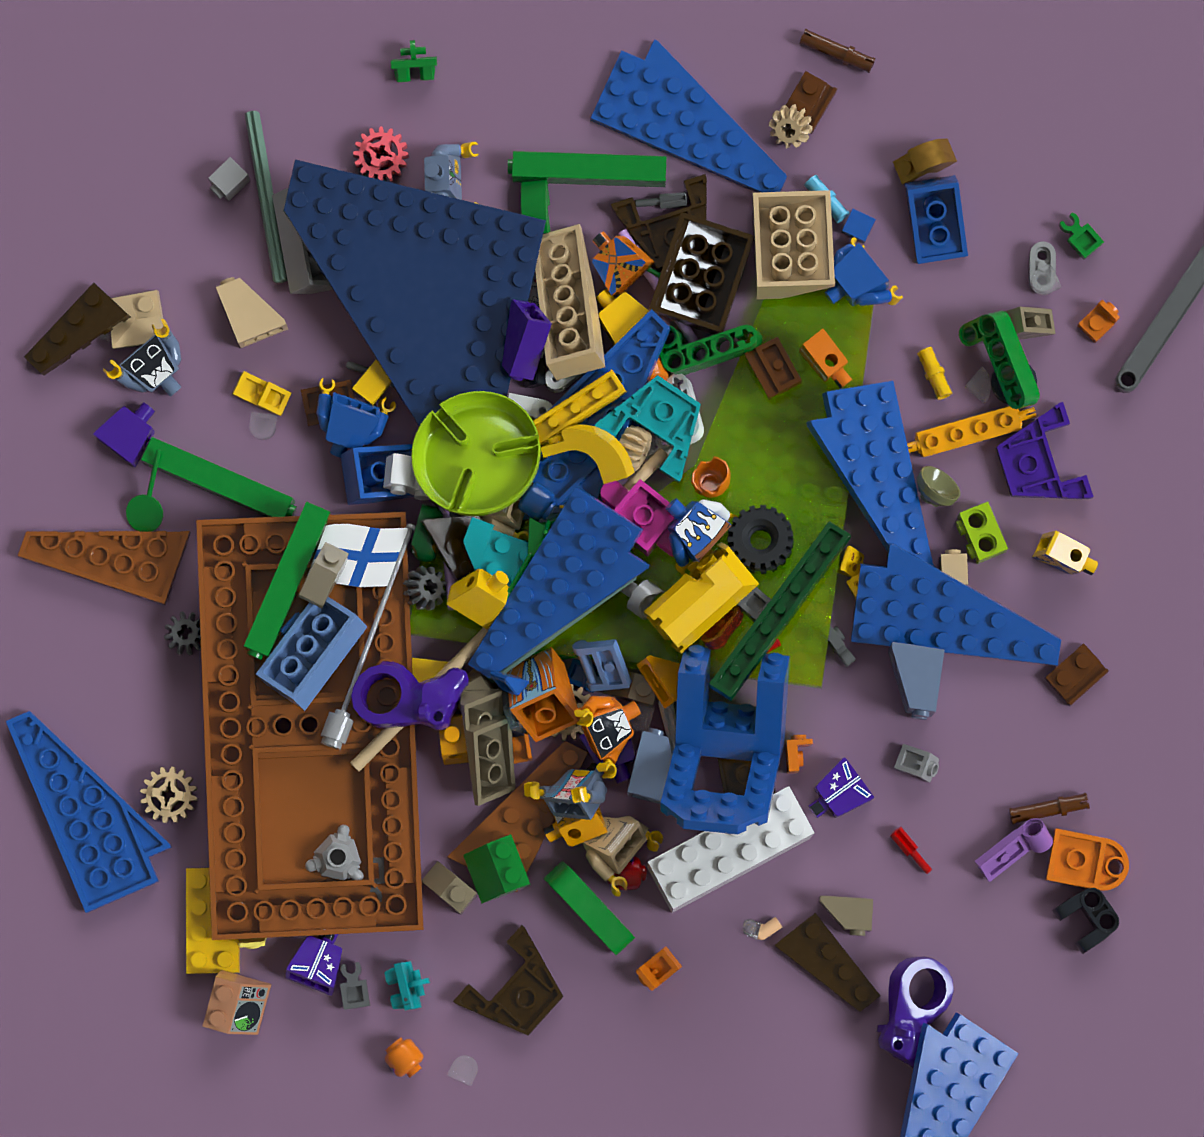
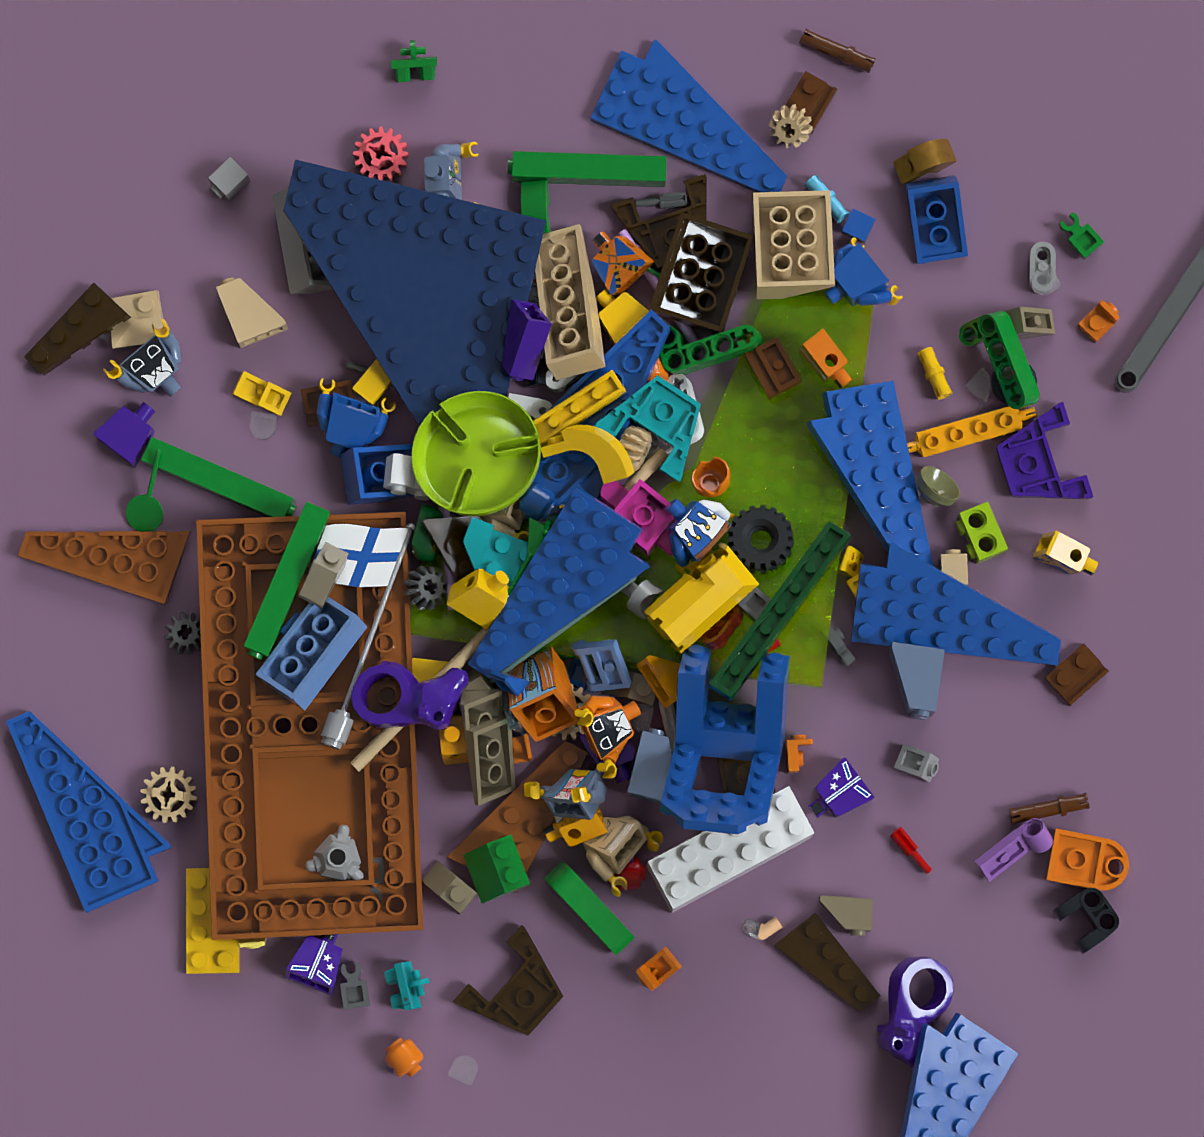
nougat slope [202,970,272,1035] -> none
sand green axle [245,111,288,283] -> none

